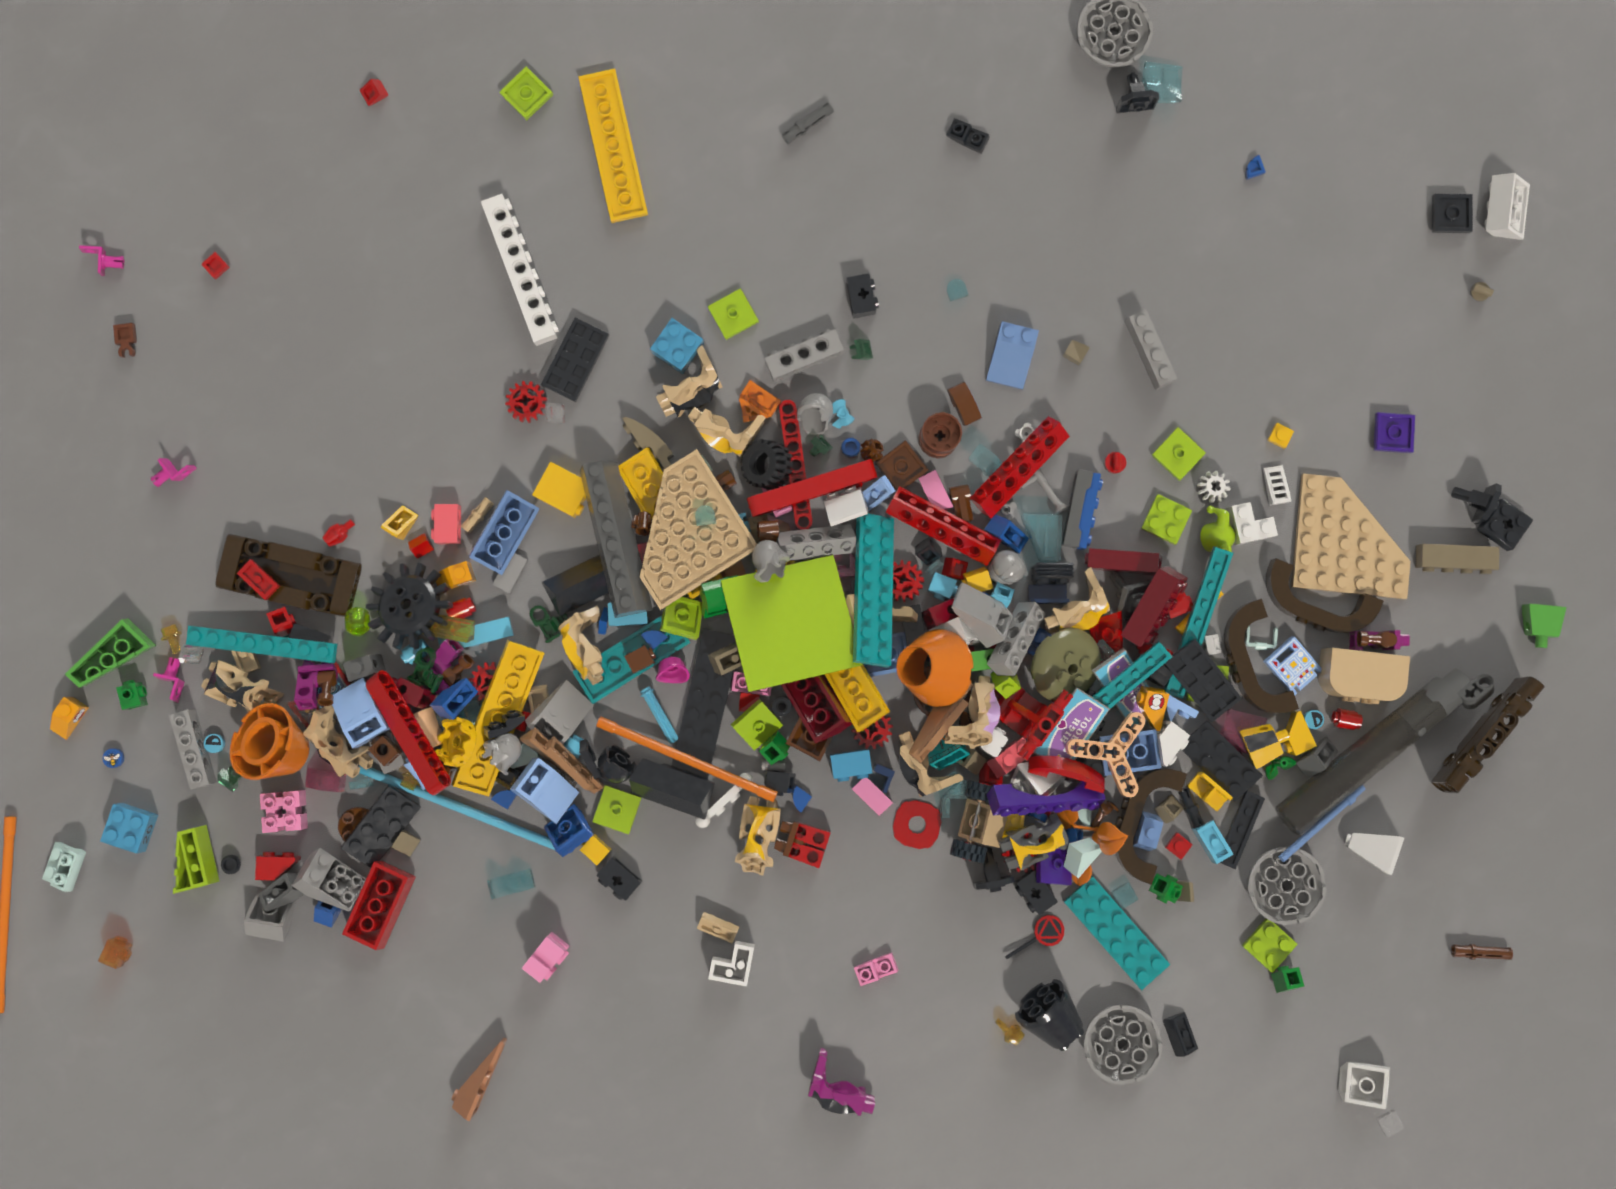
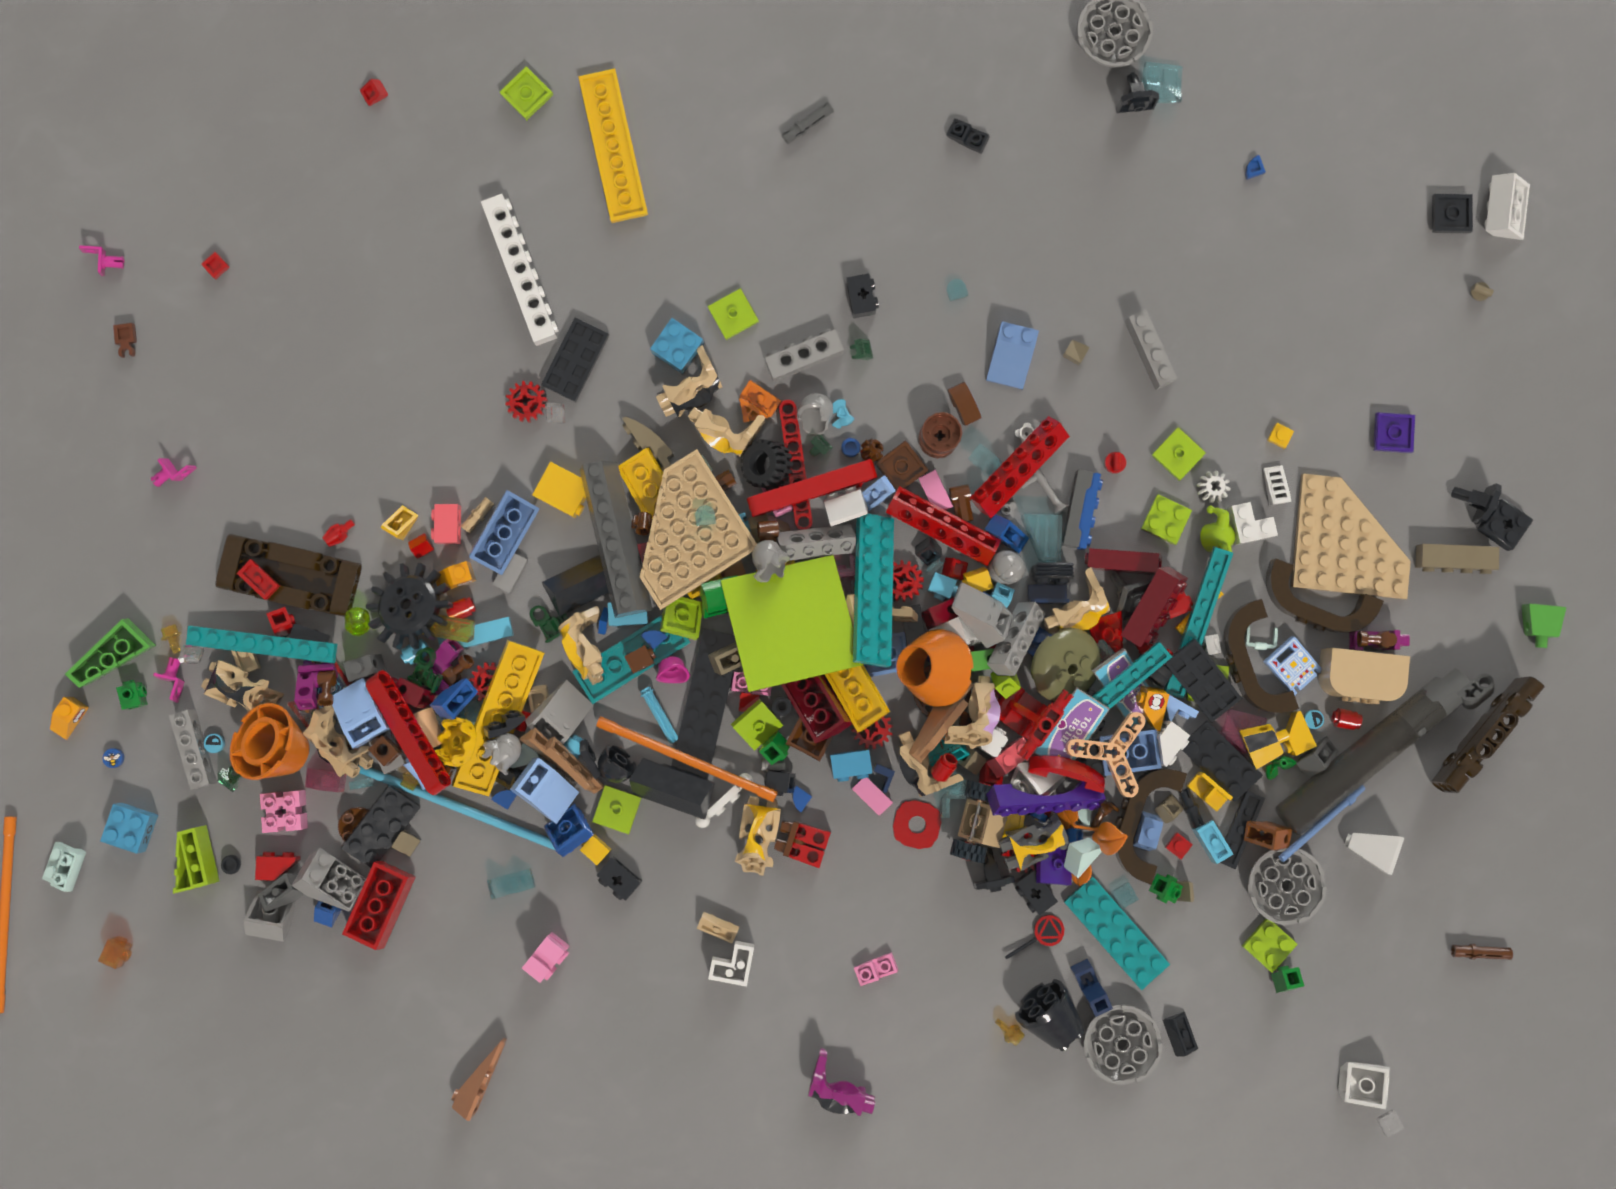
none -> red brick [931,753,958,782]
none -> dark blue brick [1070,959,1113,1017]
none -> dark orange torso [1244,821,1292,850]

